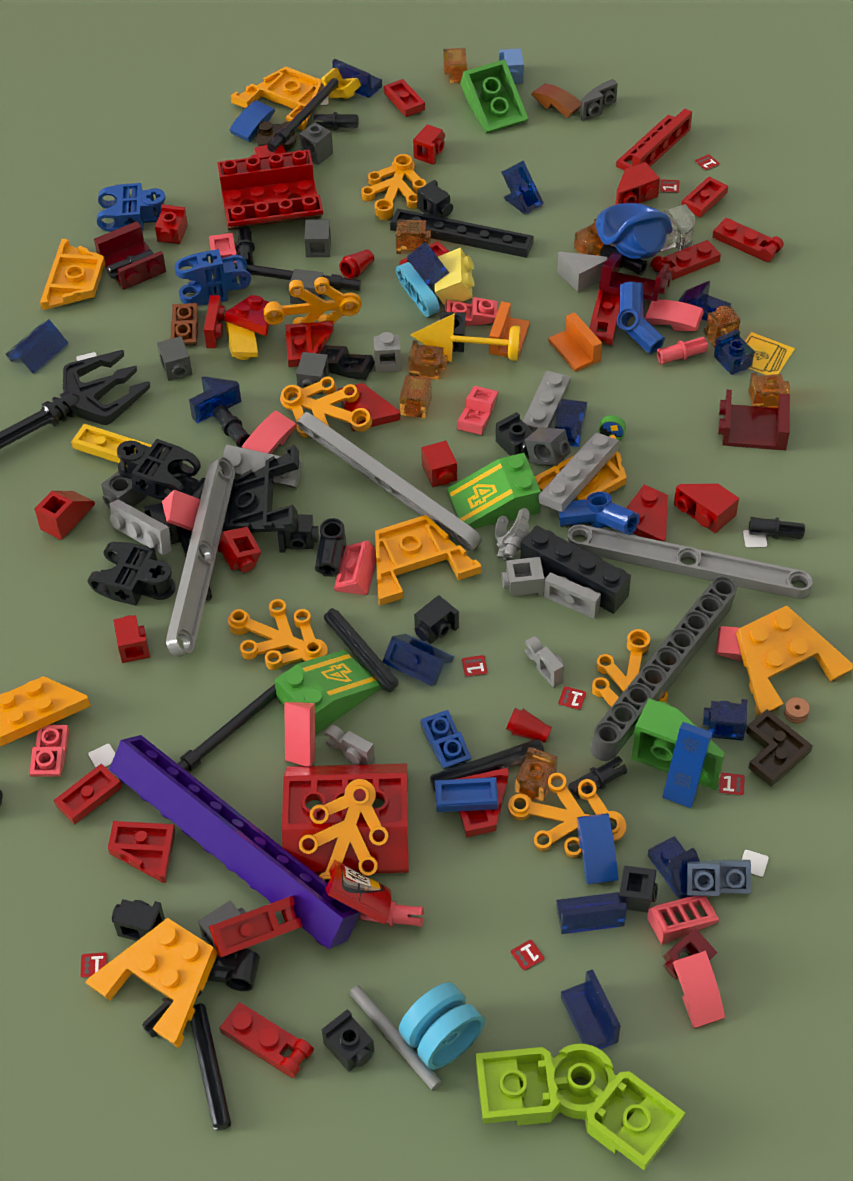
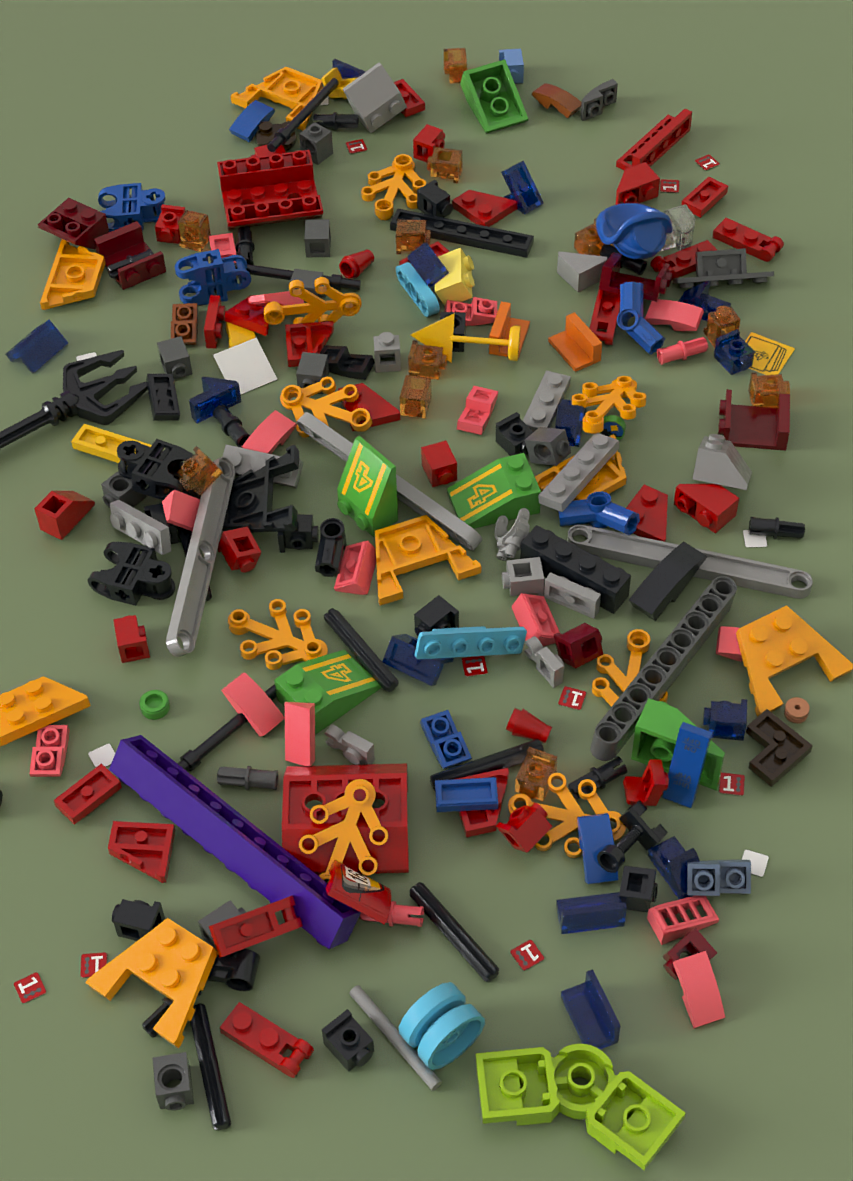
none -> red sticker [14,972,46,1003]
none -> dark red slope [38,198,109,250]
none -> bright green tile [139,690,170,720]
none -> black plate [146,374,180,421]
none -> dark grey brick [152,1052,194,1111]
none -> clear orange brick [177,446,223,495]
none -> clear orange brick [178,210,211,252]
none -> white sticker [213,337,277,397]
none -> dark grey axle [217,766,278,790]
none -> coral slope [221,672,285,737]
none -> coral slope [248,291,304,307]
none -> bright green slope [337,436,398,537]
none -> light grey slope [343,62,407,133]
none -> red sticker [346,139,367,153]
none -> black axle [409,882,499,982]
none -> medium azure bracket [414,626,527,660]
none -> clear orange brick [427,147,463,184]
none -> red wing [452,190,517,227]
none -> red brick [496,802,553,853]
none -> coral slope [512,593,560,648]
none -> dark red brick [554,623,603,669]
none -> light orange plant [572,376,646,434]
none -> black bar [597,800,668,873]
none -> red bracket [623,759,669,806]
none -> black slope [629,541,707,621]
none -> dark grey bracket [673,248,774,288]
none -> light grey slope [693,434,752,490]

